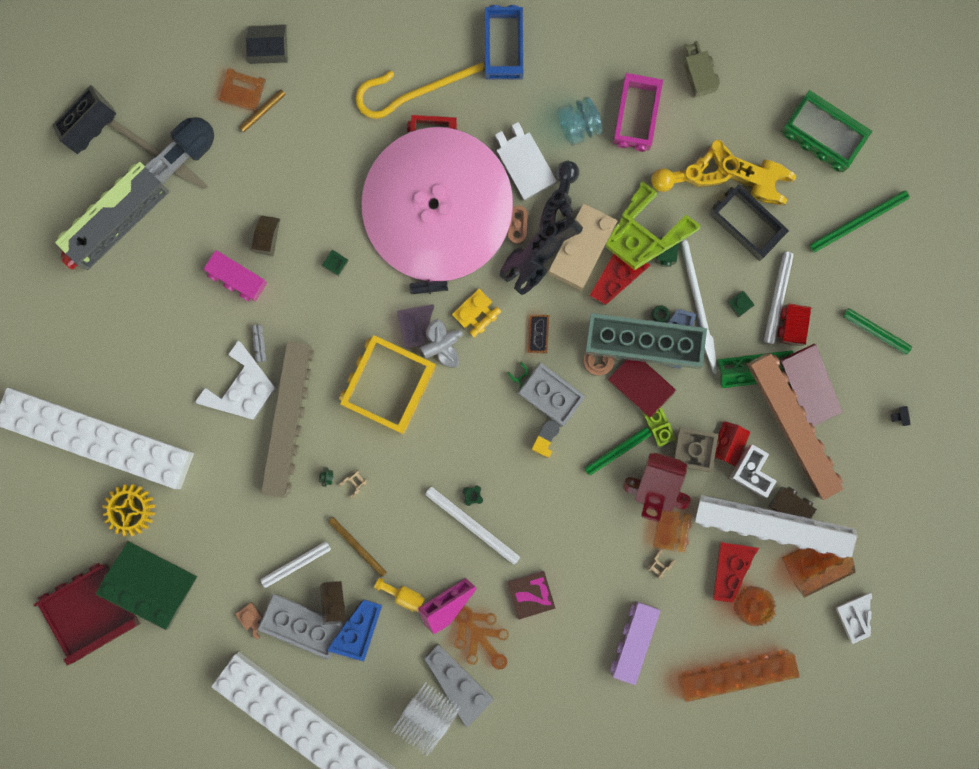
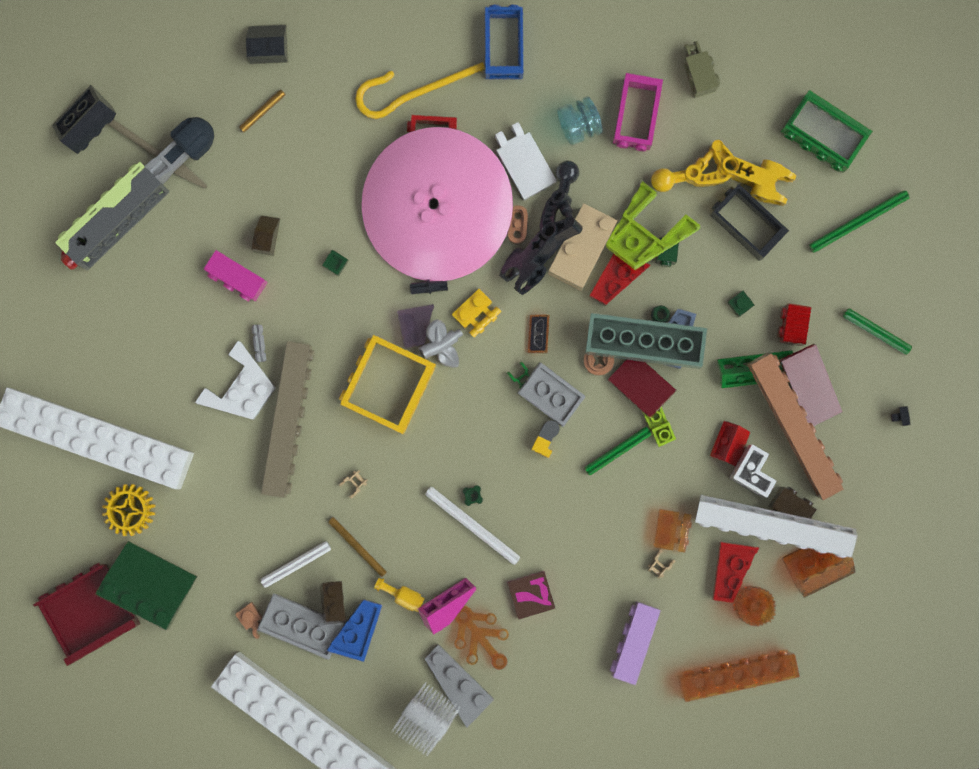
clear orange plate [219,68,266,112] -> none
dark green plate [319,467,333,487] -> none
dark red piece [623,453,691,522] -> none
dark tan brick [675,428,718,473] -> none
white piece [681,239,717,374] -> none
white axle [764,252,794,344] -> none
white wing [835,592,872,644] -> none

